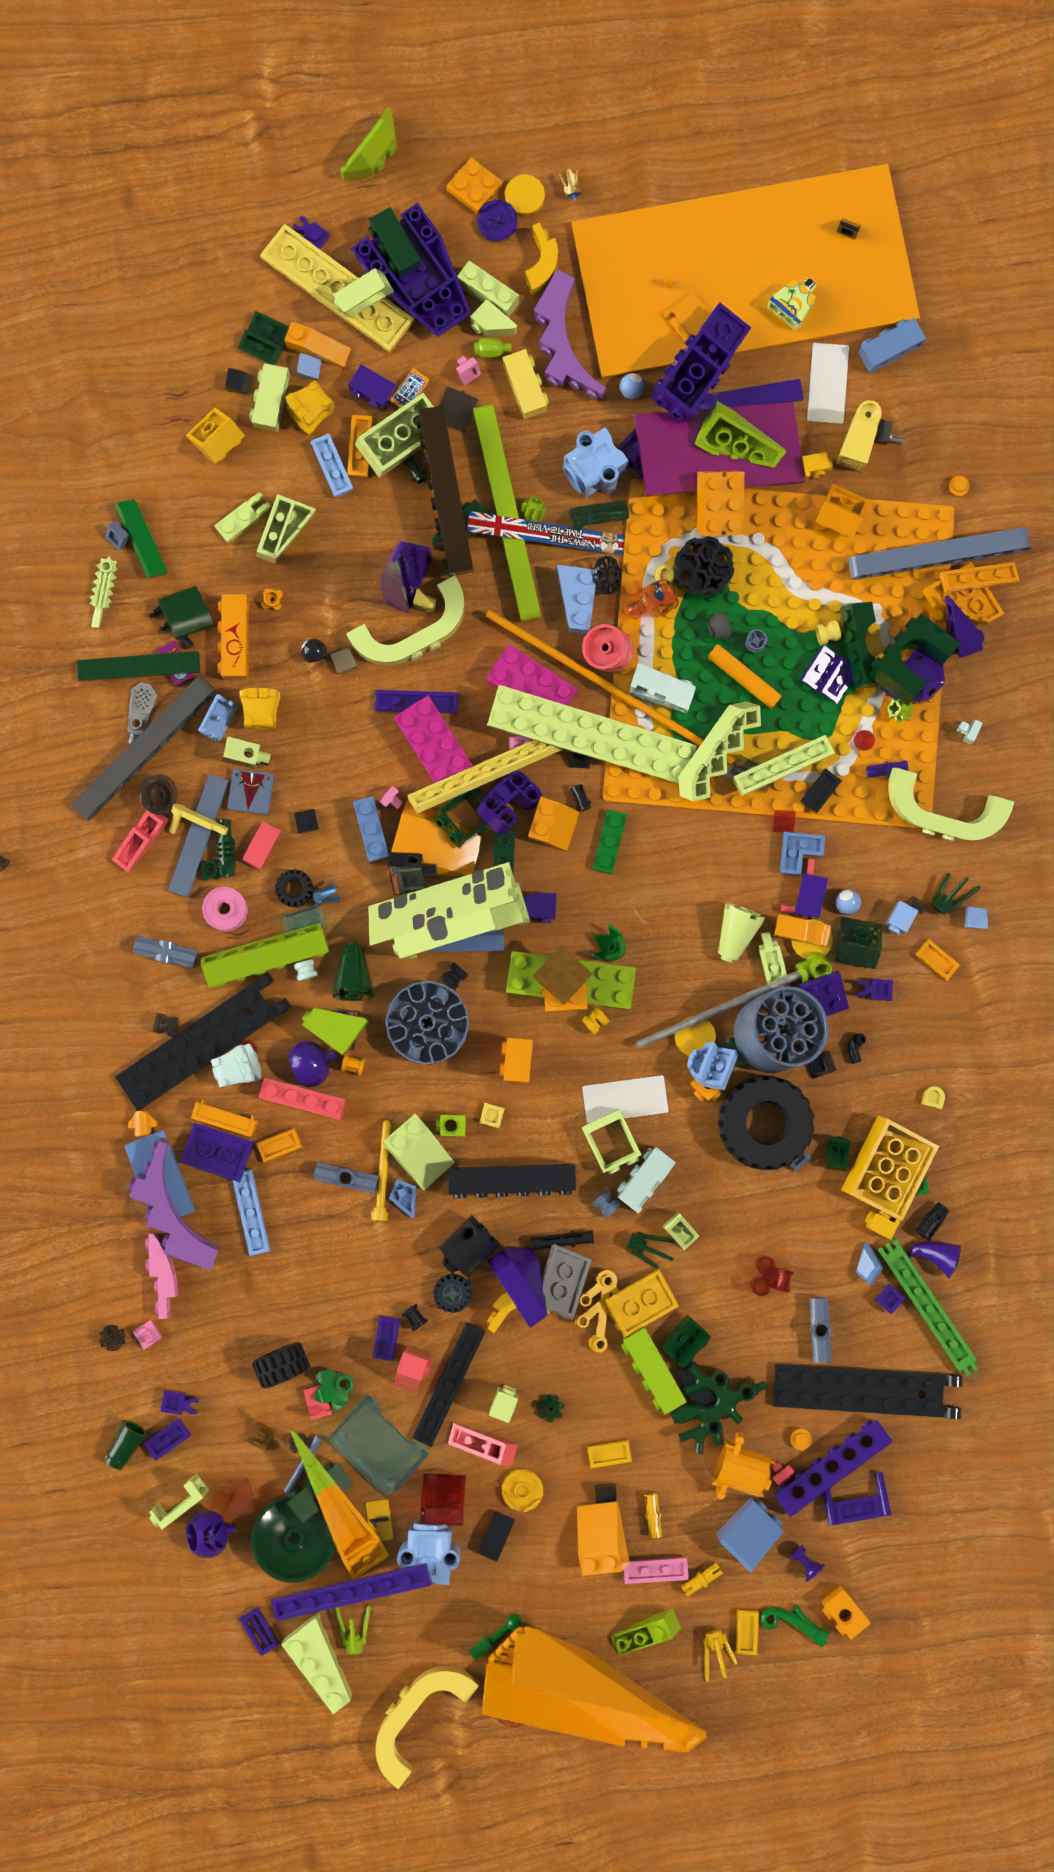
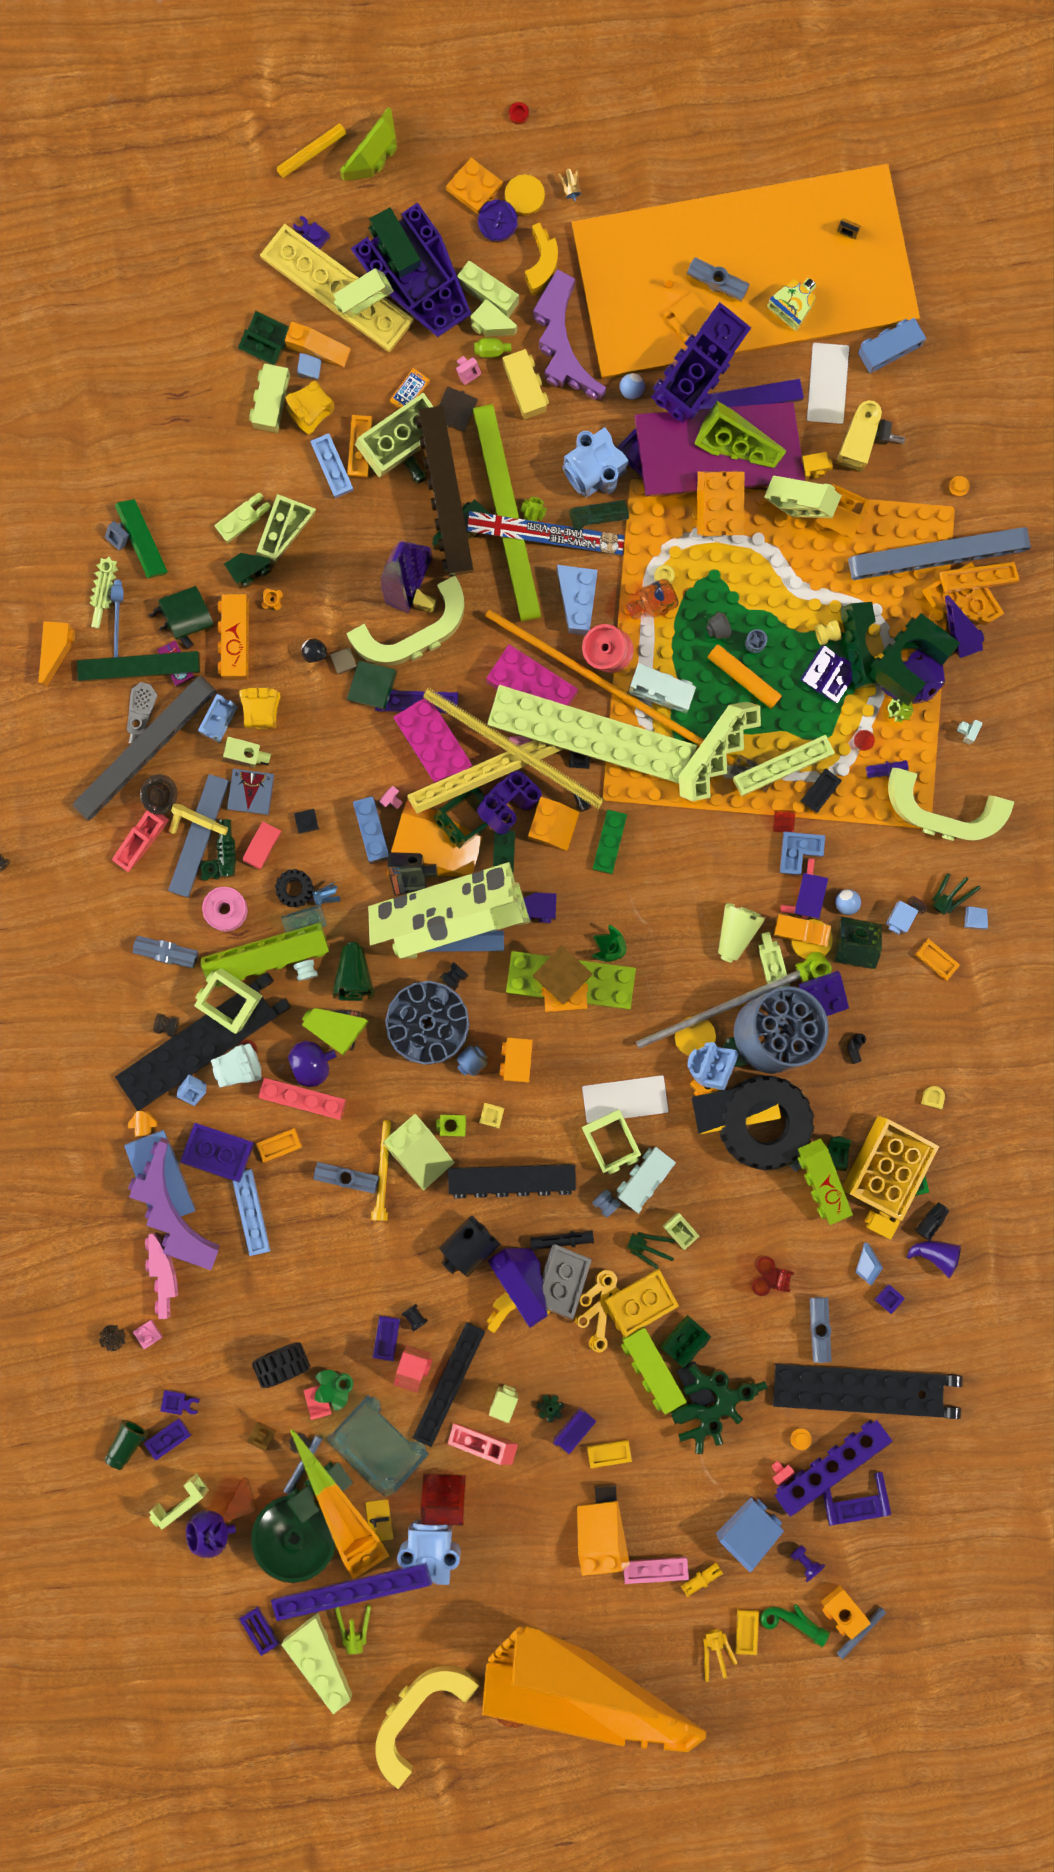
yellow slope [186,408,245,464] -> none
light orange container [191,1099,258,1137] -> none
black slope [226,368,250,394] -> none
light orange bush [341,1053,366,1076] -> none
dark purple brick [348,364,397,412] -> none
medium blue piece [389,1179,416,1218] -> none
black wheel [433,1274,472,1313] -> none
green pin [468,1614,523,1662] -> none
black slope [478,1511,515,1562] -> none
yellow tile [502,1469,543,1512] -> none
yellow wheel [581,1006,610,1035] -> none
black wheel [594,555,622,595] -> none
lime slope [611,1608,681,1656] -> none
yellow pin [644,1492,662,1538] -> none
black connector [673,536,734,600] -> none
light orange container [711,1432,775,1499] -> none
black slope [808,1051,836,1079] -> none
dark purple plate [855,979,893,1001] -> none
bright green hinge [877,1237,979,1378] -> none
none -> light orange slope [39,621,75,687]
none -> medium blue sword [111,579,124,657]
none -> light blue slope [177,1075,206,1106]
none -> yellowish green window [194,968,262,1034]
none -> dark green slope [224,553,274,589]
none -> yellow axle [276,124,346,178]
none -> dark green tile [347,661,398,710]
none -> light yellow axle [423,687,604,809]
none -> medium blue head [457,1045,488,1076]
none -> red tile [509,102,529,125]
none -> dark purple panel [553,1407,596,1454]
none -> sand blue piece [687,257,750,301]
none -> black sticker [692,1087,781,1134]
none -> yellowish green wedge [764,475,842,518]
none -> lime brick [797,1138,853,1225]
none -> sand blue bar [837,1607,886,1659]

